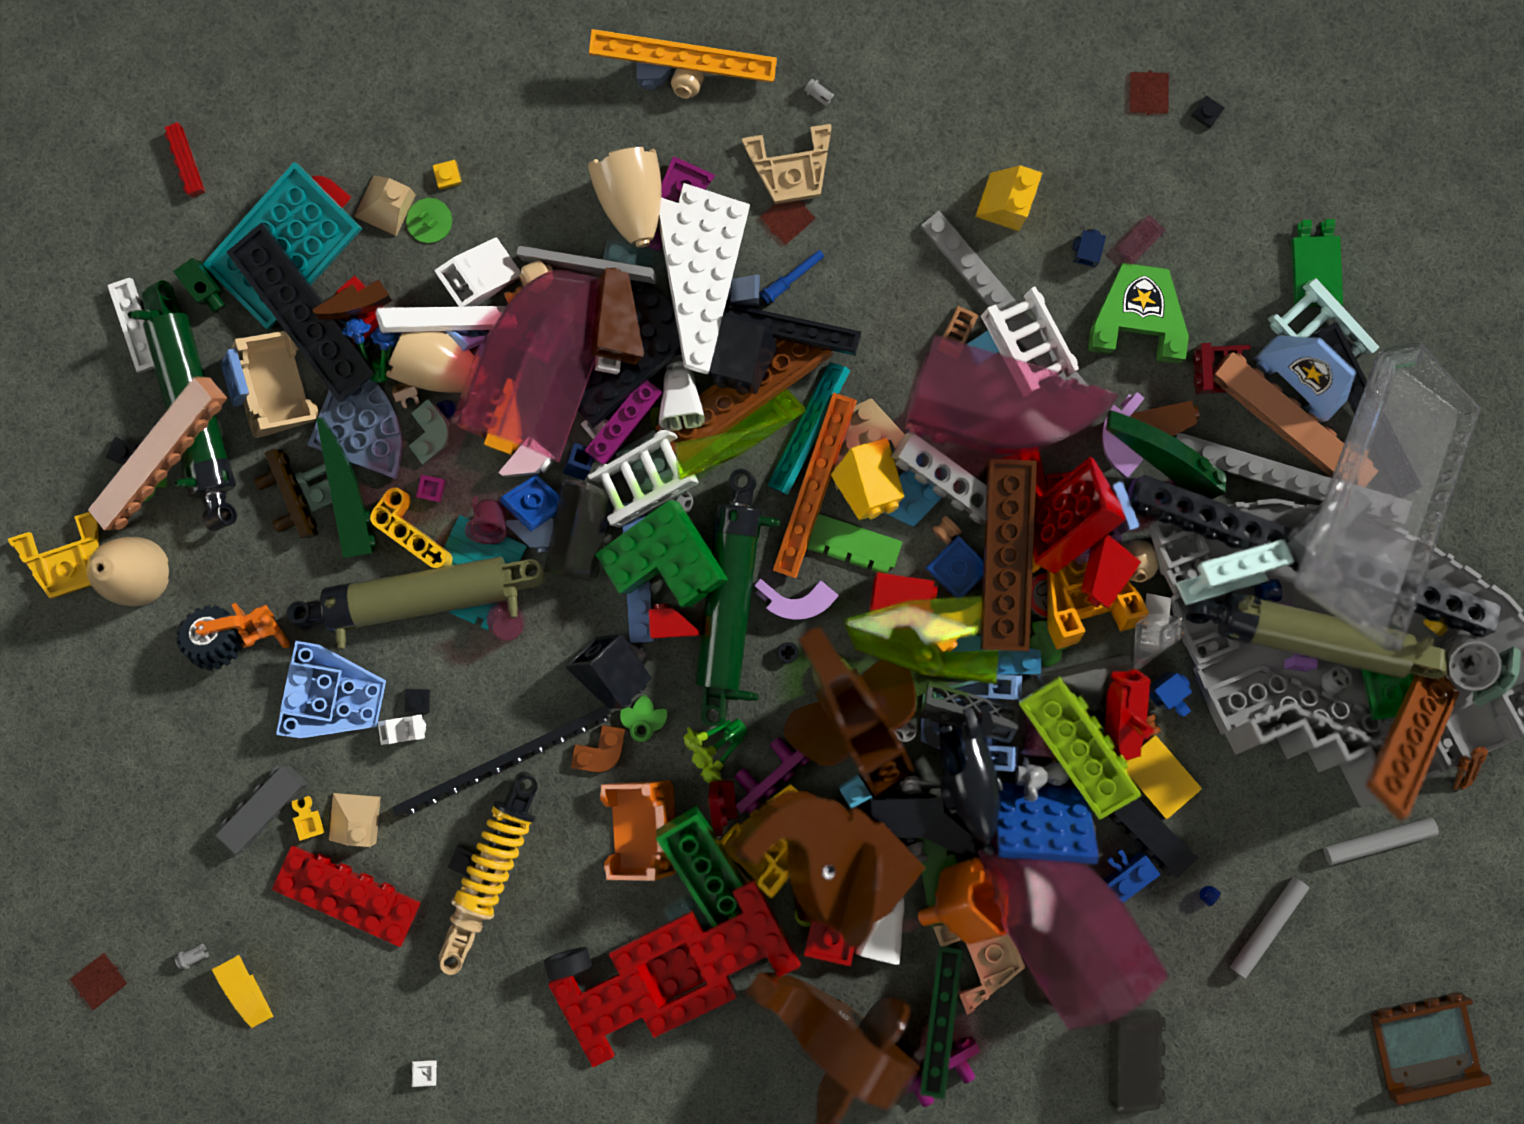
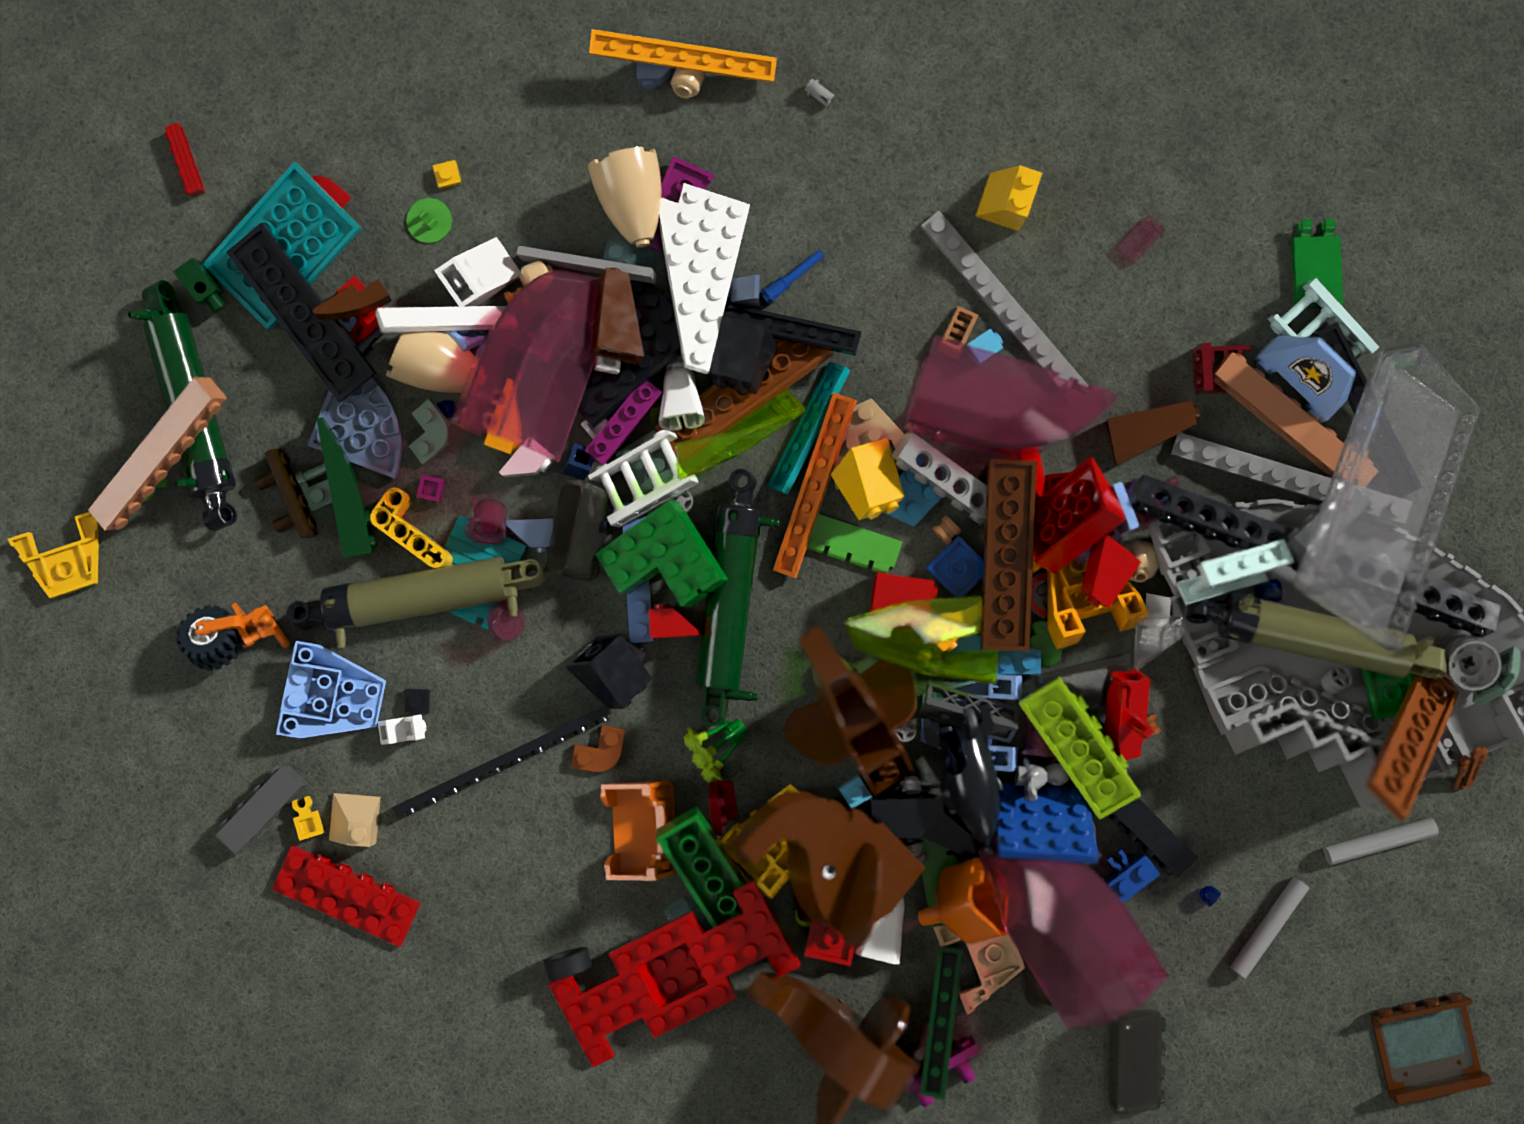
clear red piece [70,953,127,1010] -> none
tan cylinder [86,537,169,607] -> none
black plate [106,437,139,465] -> none
white plate [108,277,154,373] -> none
light grey pin [175,943,209,970] -> none
yellow slope [212,955,273,1028] -> none
medium blue tile [220,348,249,407] -> none
tan windscreen [231,331,318,438] -> none
blue plant [342,319,402,383] -> none
tan slope [354,175,416,236] -> none
medium nougat tile [392,383,419,408] -> none
white tile [412,1060,436,1087] -> none
piece [438,772,538,975] -> none
black plate [448,845,480,877] -> none
blue plate [500,474,567,532] -> none
bright green plate [620,695,667,742] -> none
magenta plate [734,737,811,814] -> none
tan wing [742,124,831,204] -> none
lavender arch [755,579,839,620] -> none
clear red piece [760,200,816,246] -> none
black bush [778,642,799,663] -> none
white fence [981,287,1079,398] -> none
dark blue brick [1072,229,1106,268] -> none
bright green wedge [1087,263,1189,364] -> none
lavender arch [1102,392,1144,479] -> none
dark green slope [1106,410,1226,499] -> none
yellow tile [1126,735,1202,819] -> none
clear red piece [1130,70,1169,115] -> none
blue brick [1149,672,1192,717] -> none
black plate [1191,95,1224,129] -> none
medium lavender plate [1284,654,1318,672] -> none
yellow tile [1423,618,1448,637] -> none

